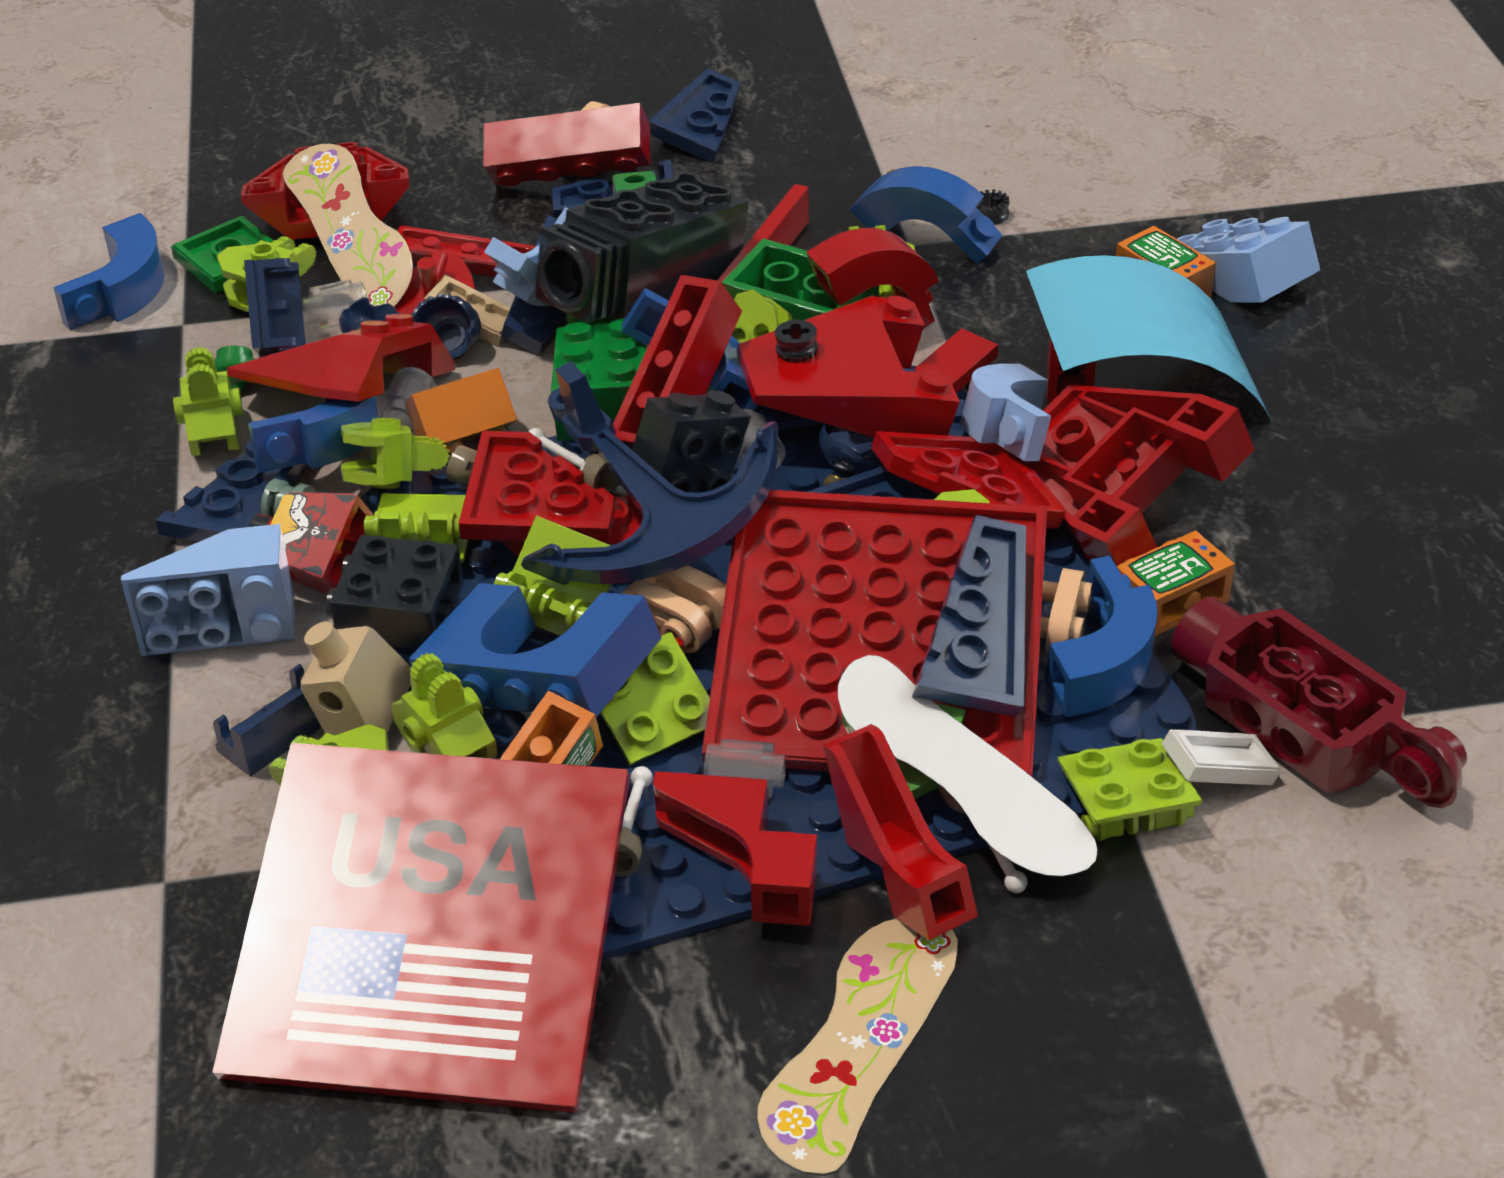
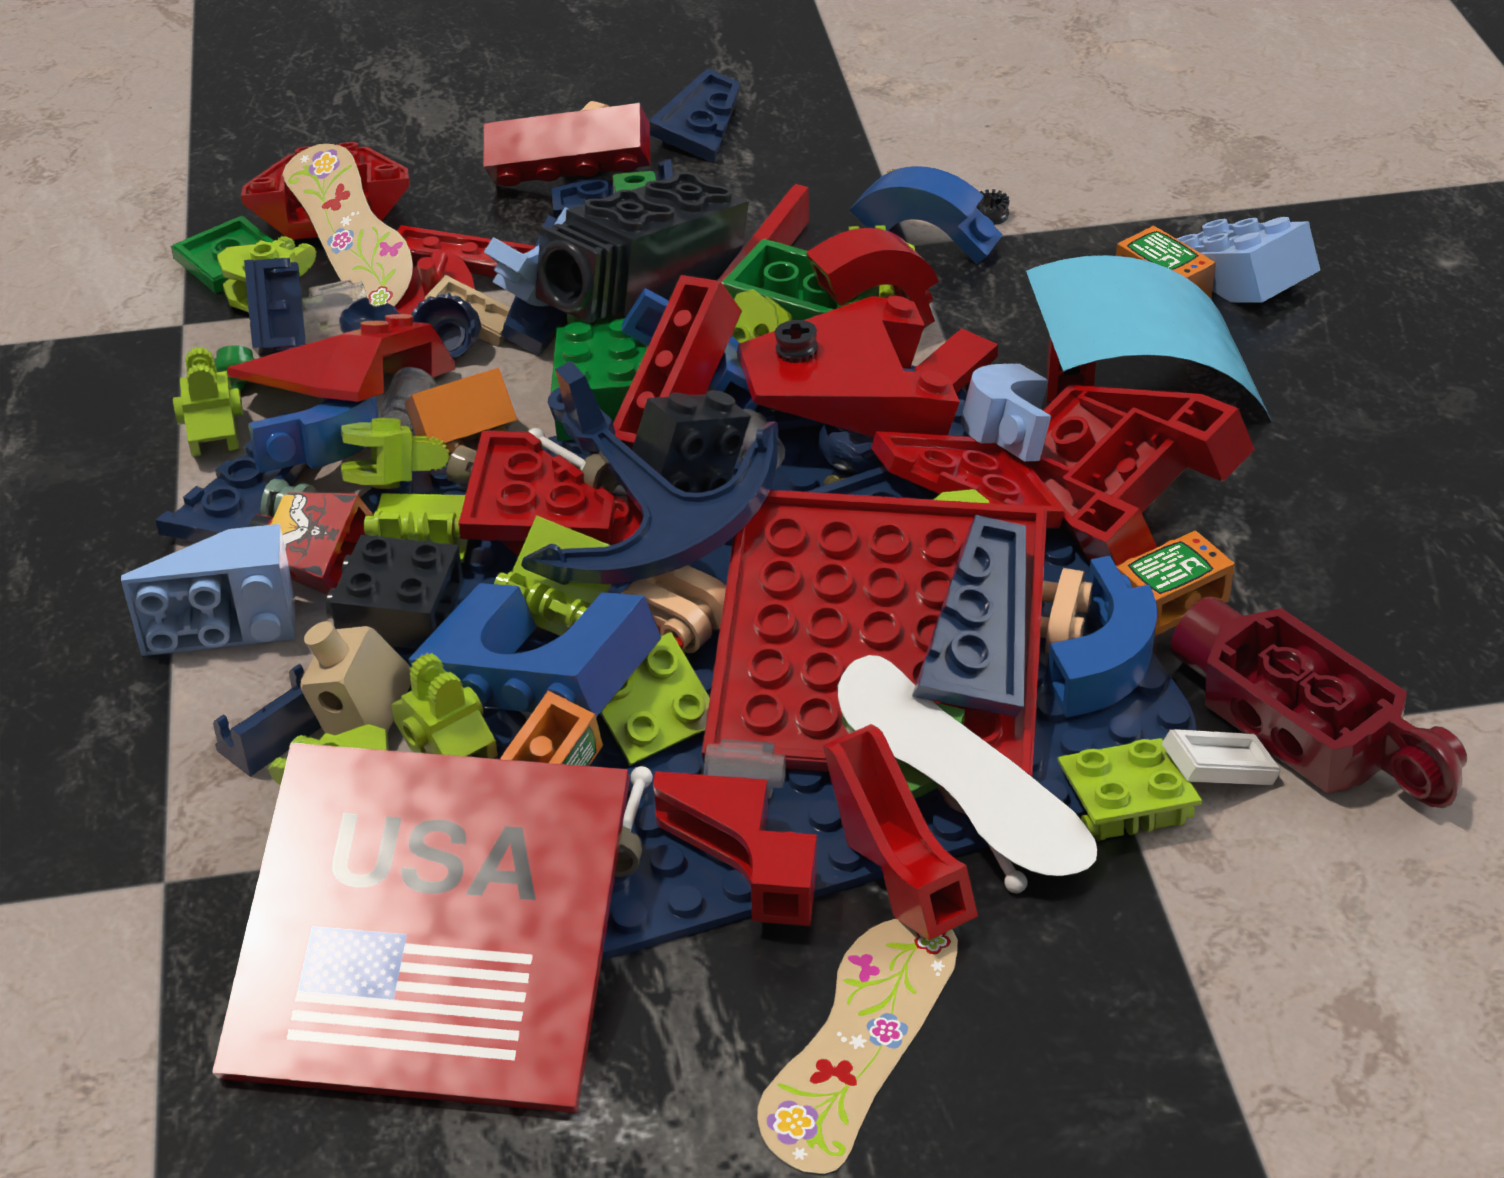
blue arch [53,213,165,330] -> none

